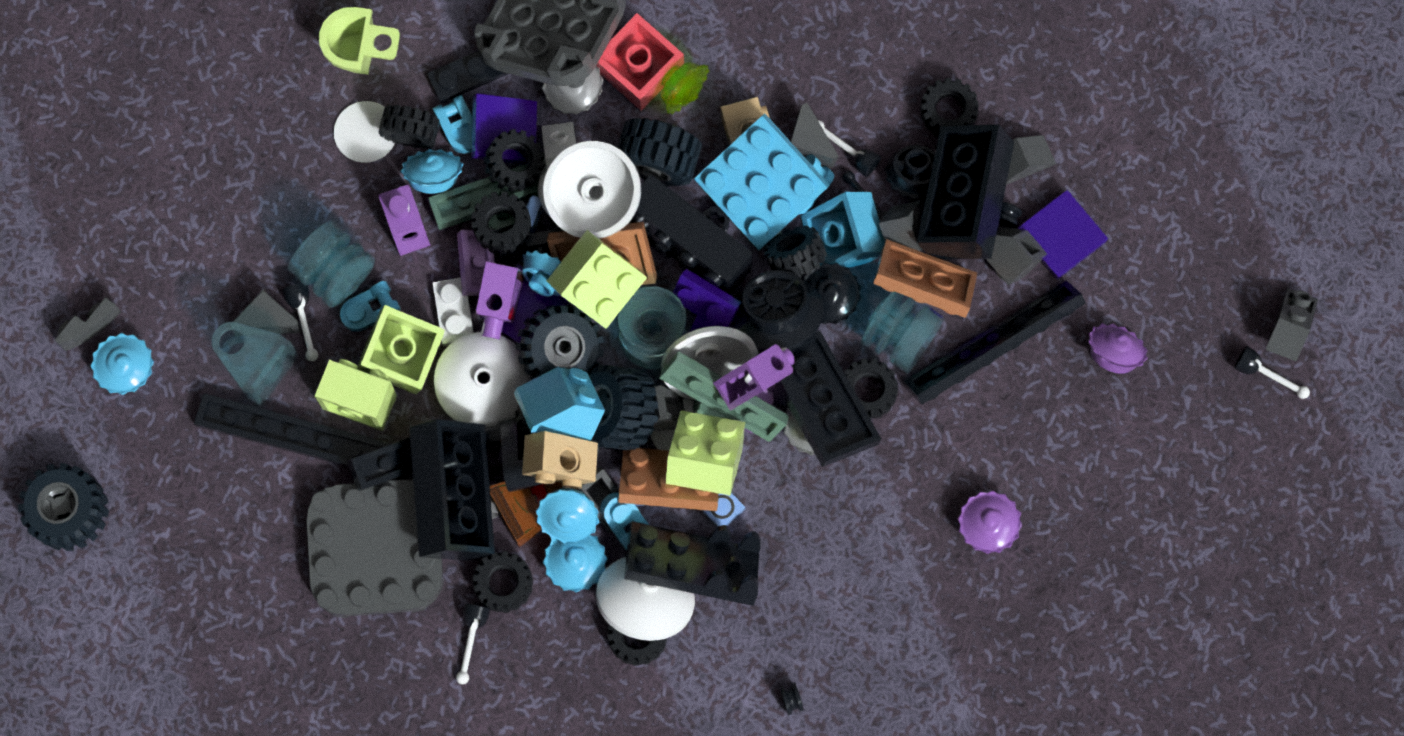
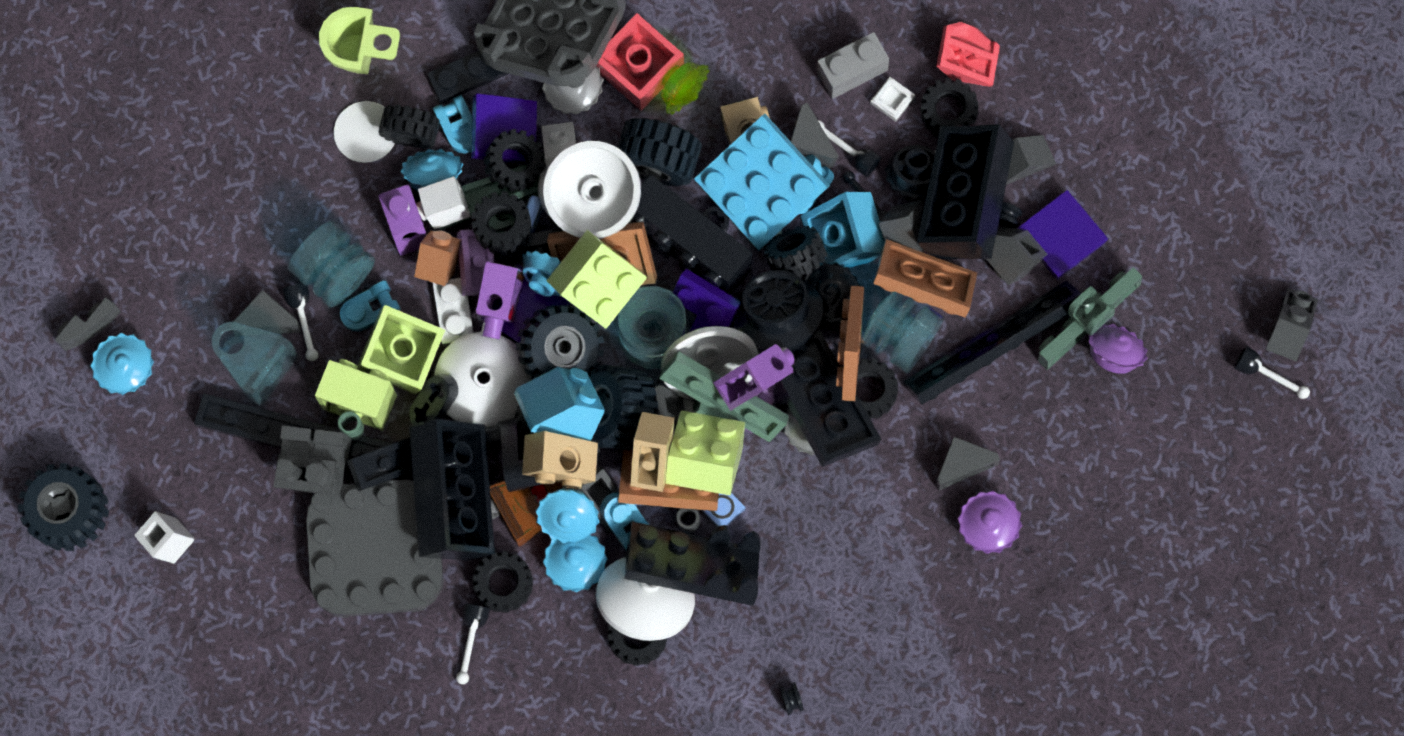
none -> white brick [134,511,195,563]
none -> dark grey hips [273,425,352,495]
none -> sand green hinge [338,412,364,440]
none -> black beam [409,374,459,426]
none -> nougat brick [414,230,461,286]
none -> white brick [417,176,471,230]
none -> tan brick [630,412,674,492]
none -> dark grey hinge [676,508,700,534]
none -> light grey brick [817,32,889,99]
none -> nougat plate [836,286,864,401]
none -> white tile [870,77,915,122]
none -> dark grey slope [936,437,1000,491]
none -> coral slope [937,22,1000,87]
none -> sand green plate [1038,267,1143,370]

